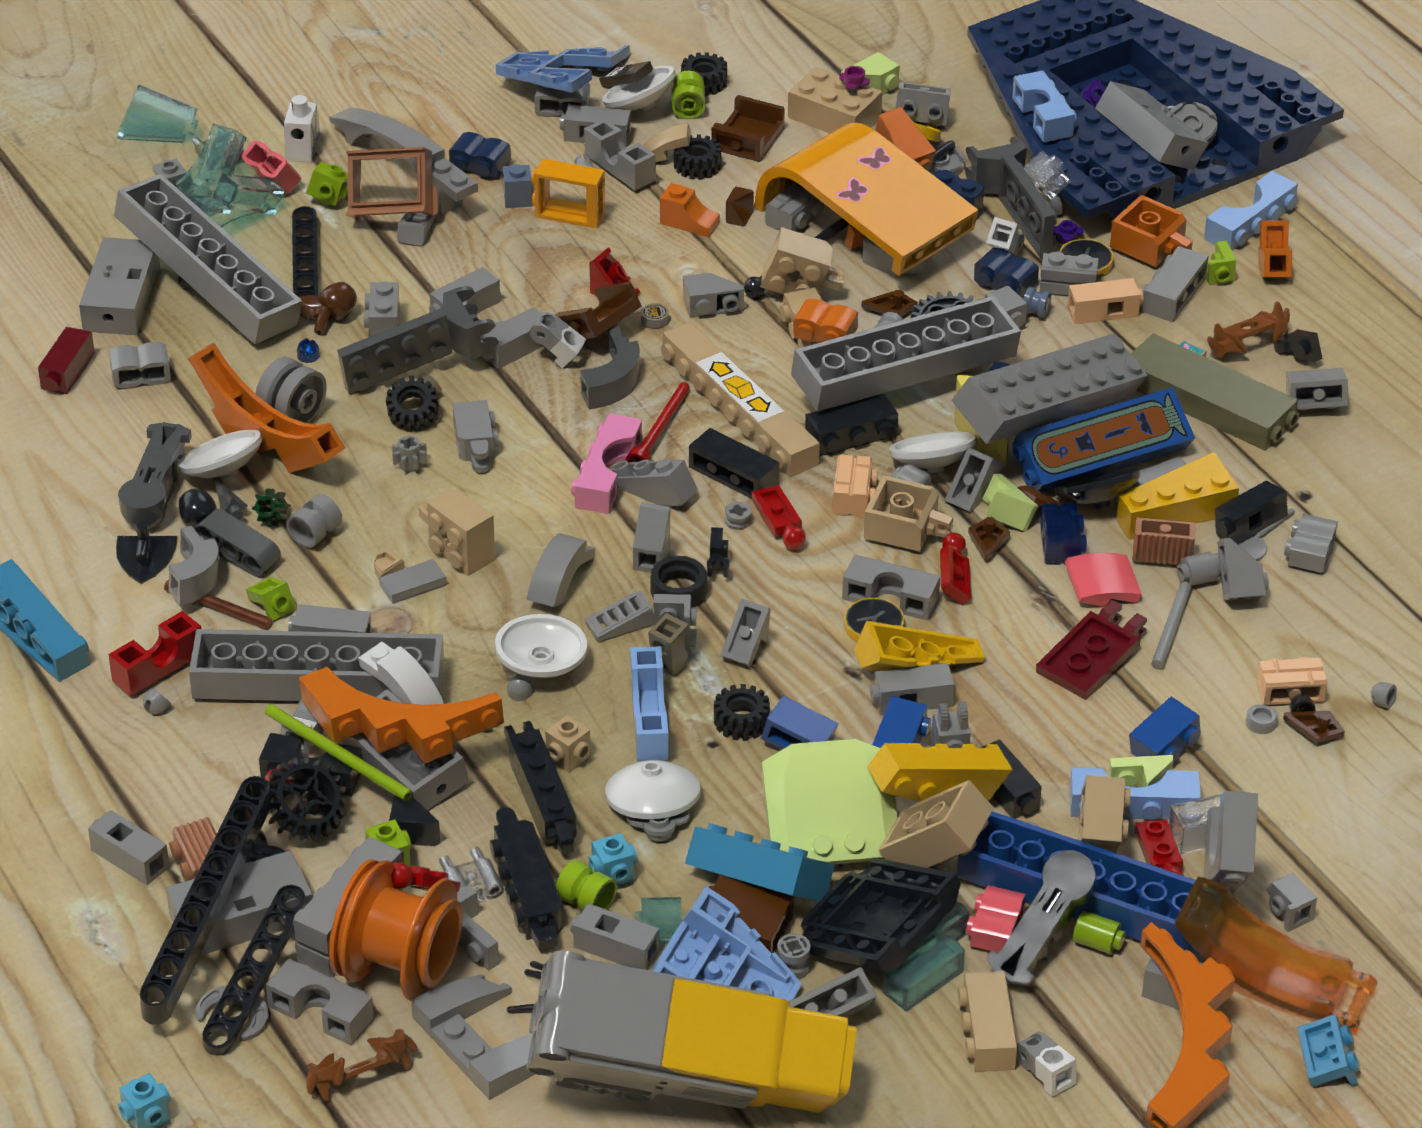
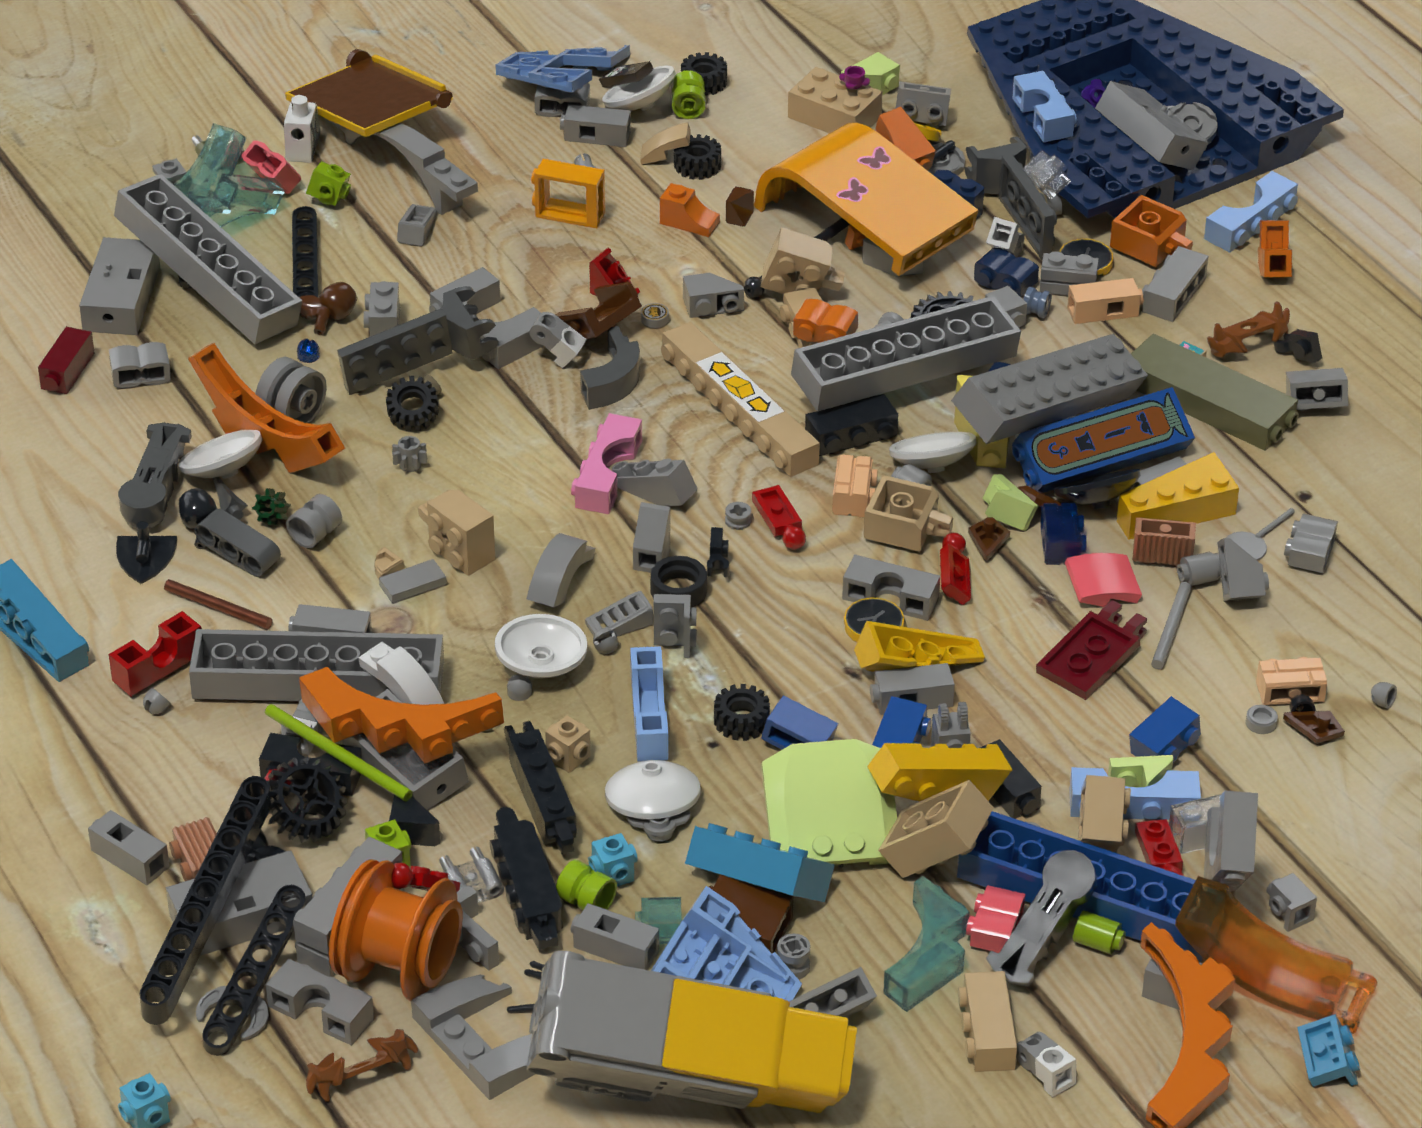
clear light blue slope [116,84,199,143] -> none
light grey arch [169,526,218,606] -> none
lime bracket [245,577,296,621] -> none
nougat piece [346,147,439,219] -> none
dark blue brick [449,132,511,178] -> none
light grey hinge [453,400,499,473] -> none
sand blue slope [502,164,532,208] -> none
light grey arch [584,119,656,191] -> none
red piece [625,382,690,463] -> none
dark tan leg [648,613,689,675] -> none
black brick [689,428,780,499] -> none
reddish brown panel [711,95,785,162] -> none
light grey slope [720,599,771,667] -> none
light grey brick [765,182,824,231] -> none
black wedge [801,858,961,970] -> none
reddish brown piece [861,290,918,317] -> none
light grey slope [944,447,1004,512] -> none
dark purple plate [1054,220,1084,244] -> none
lime bracket [1207,240,1236,285] -> none
black brick [1215,480,1288,544] -> none
none -> reddish brown door [285,49,453,137]
none -> light grey hinge [593,628,618,654]

